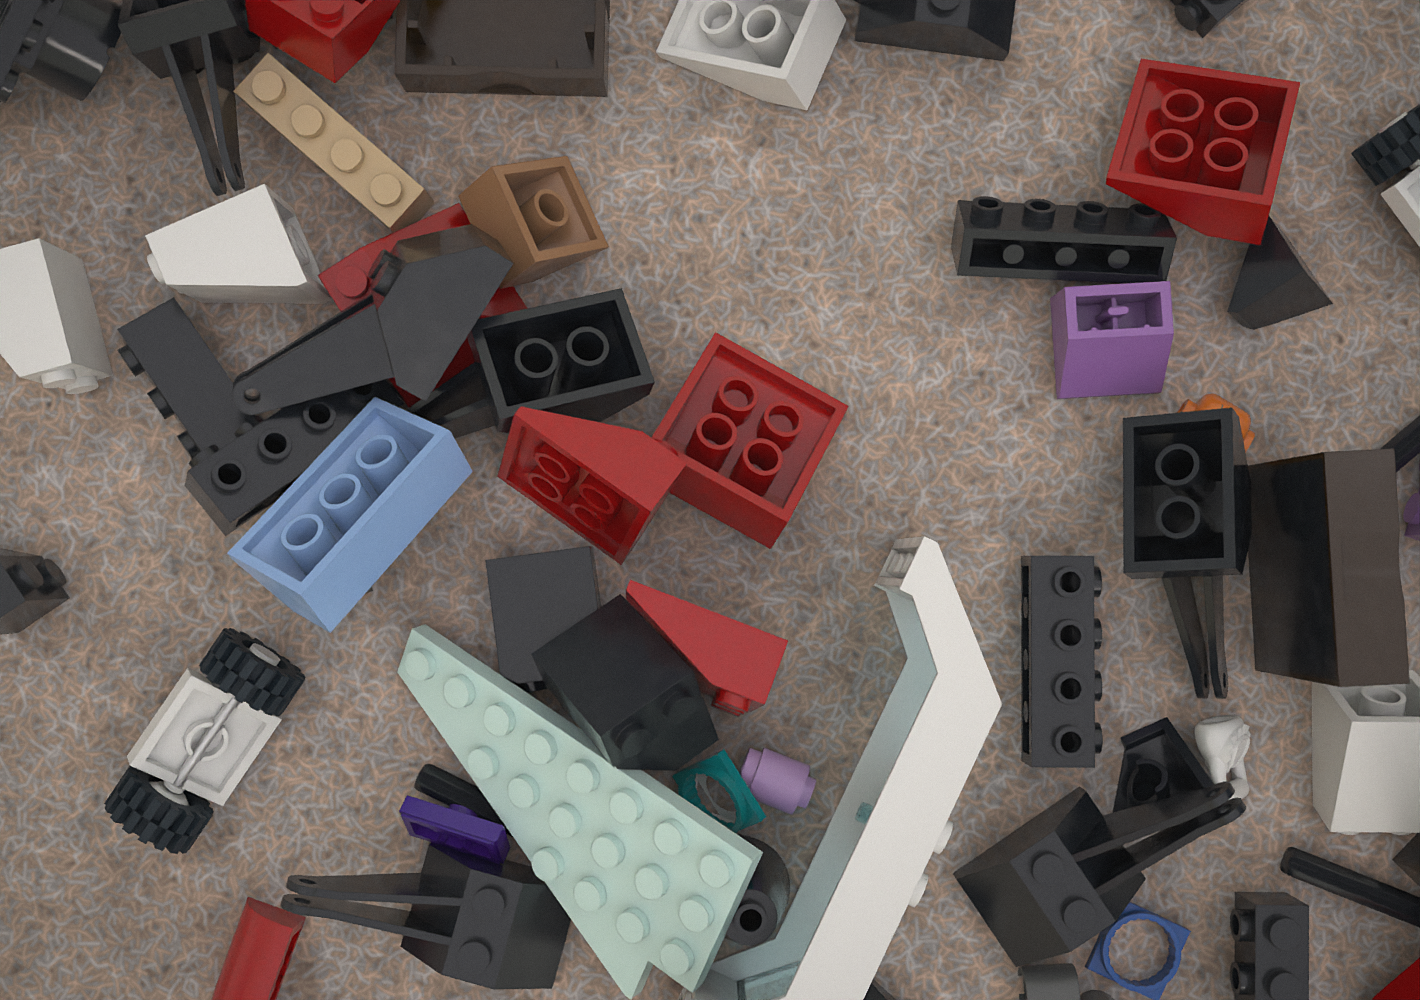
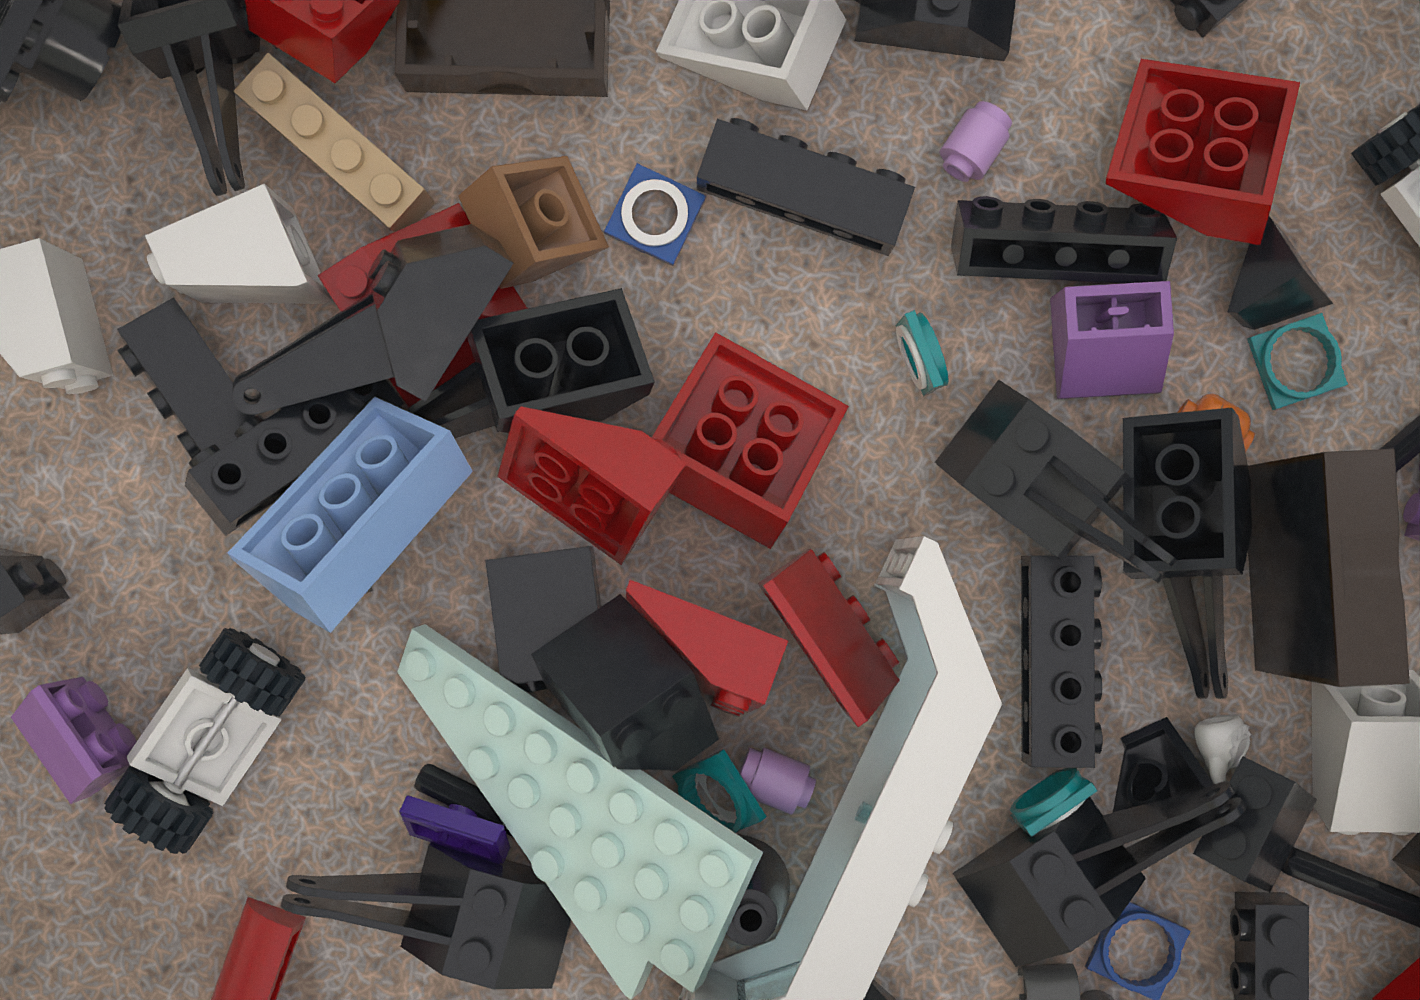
none -> medium lavender slope [11,677,137,804]
none -> piece [604,163,706,266]
none -> black brick [696,118,915,257]
none -> red slope [758,549,900,727]
none -> teal piece [895,310,949,396]
none -> black slope [934,380,1177,583]
none -> lavender brick [939,101,1012,182]
none -> teal piece [1010,768,1098,837]
none -> black brick [1193,756,1317,893]
none -> teal piece [1247,313,1348,410]

